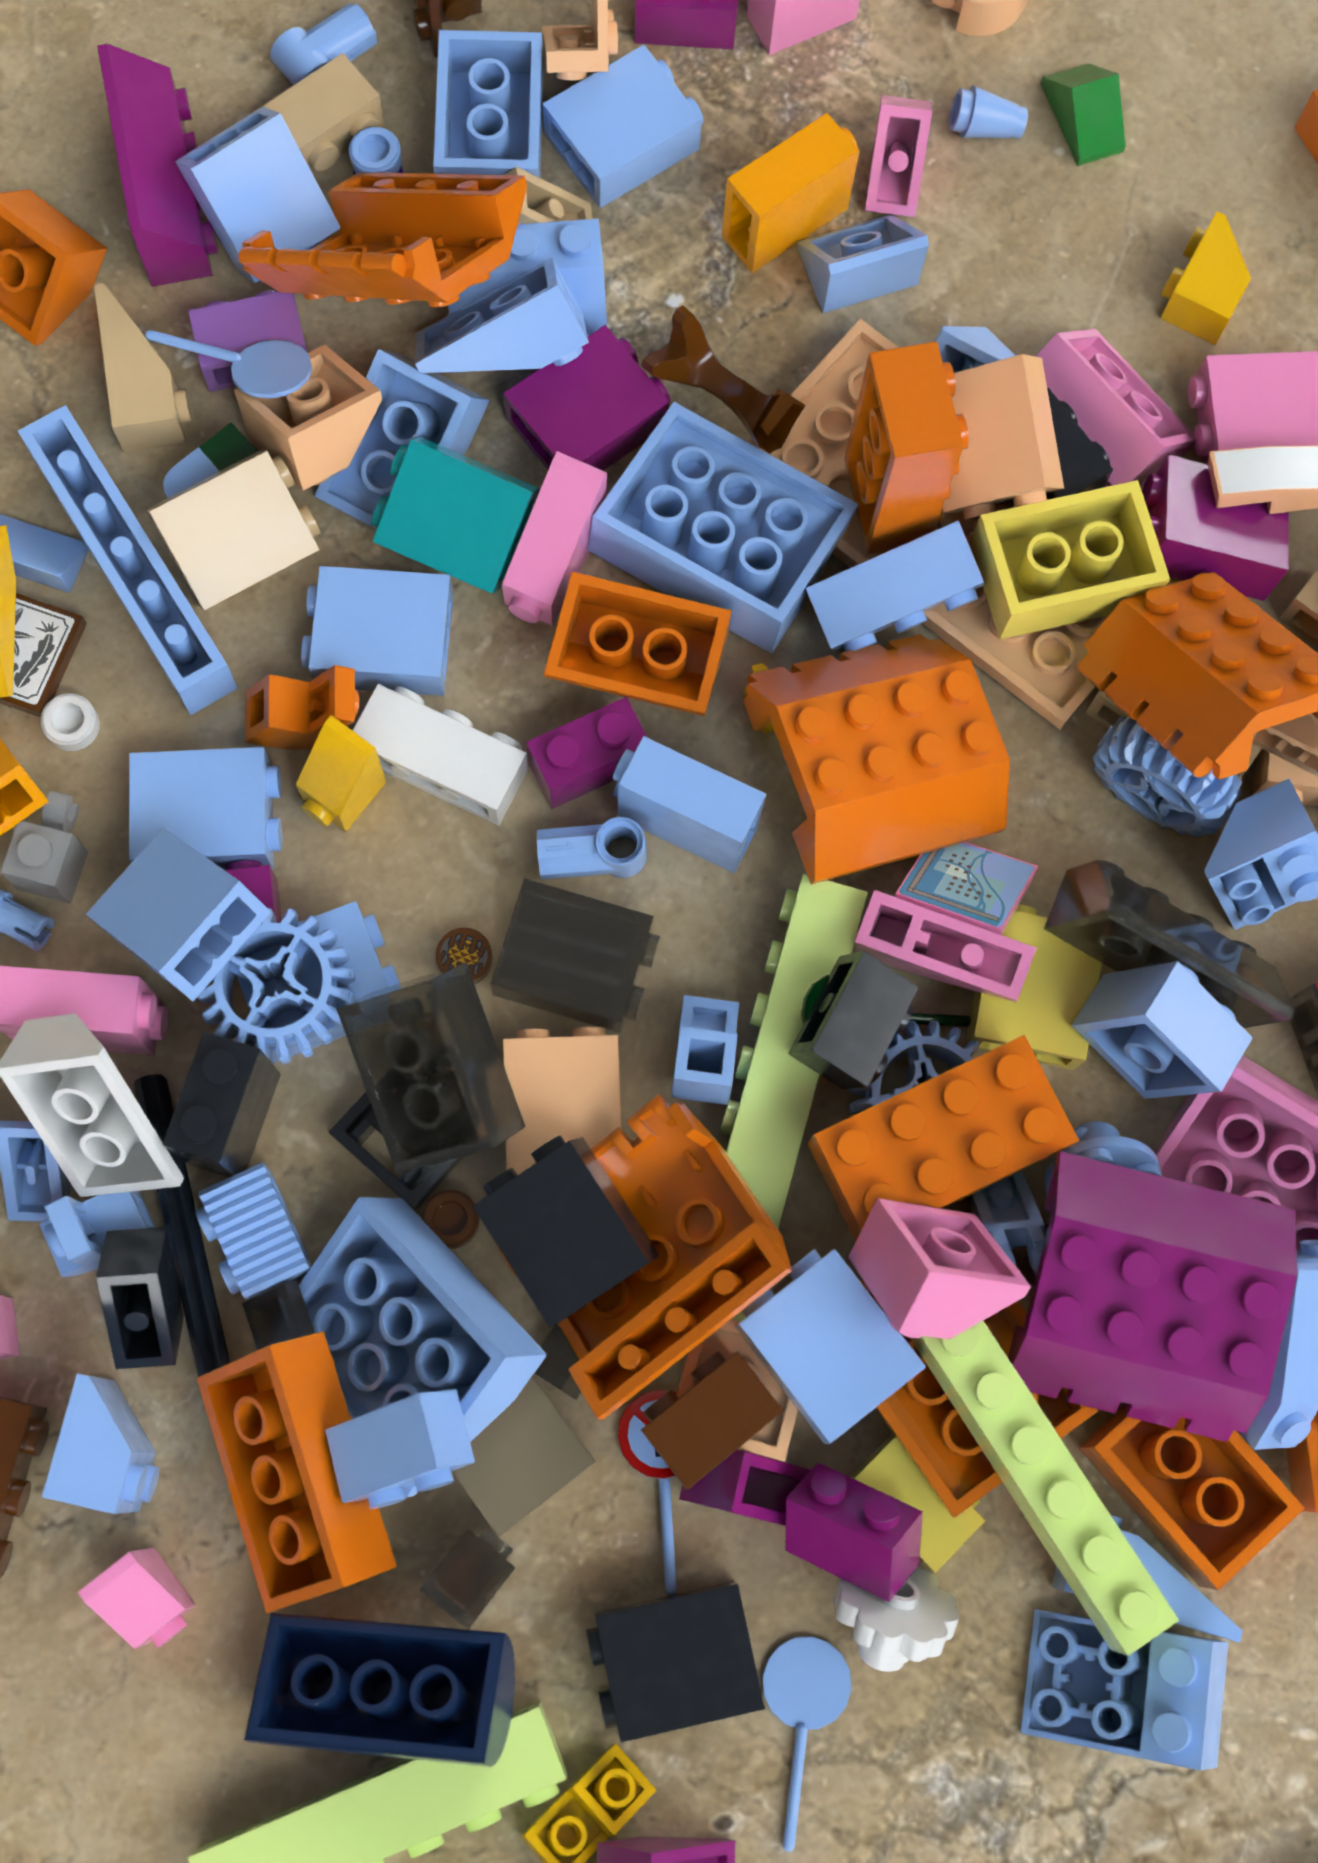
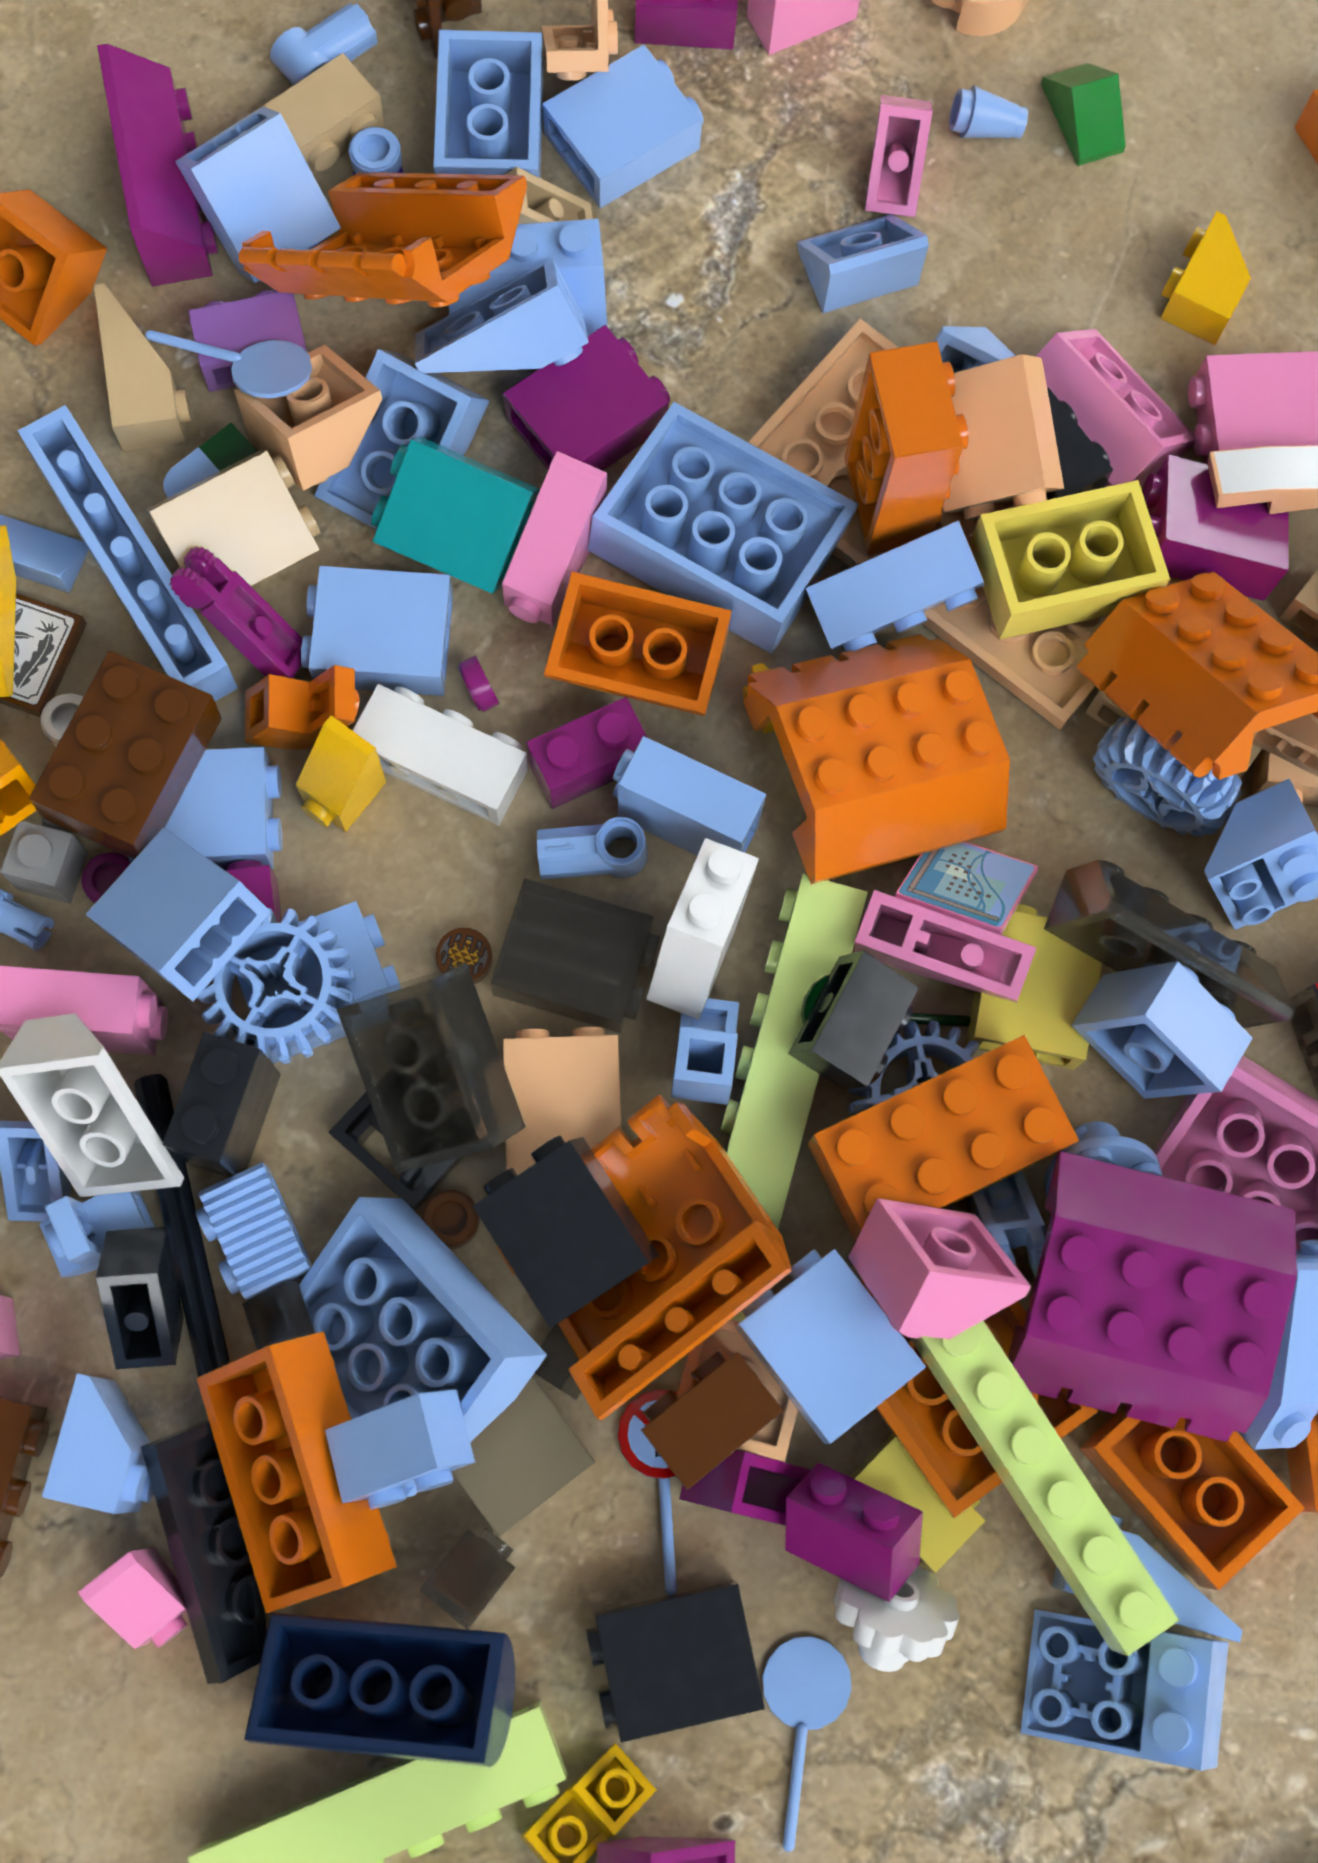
reddish brown animal [641,306,806,454] -> none
light orange brick [721,113,860,273] -> none
none -> reddish brown brick [28,650,222,859]
none -> magenta tile [81,852,131,904]
none -> black wing [141,1419,267,1684]
none -> magenta hinge [169,546,303,679]
none -> magenta tile [457,655,500,712]
none -> white brick [646,838,759,1020]

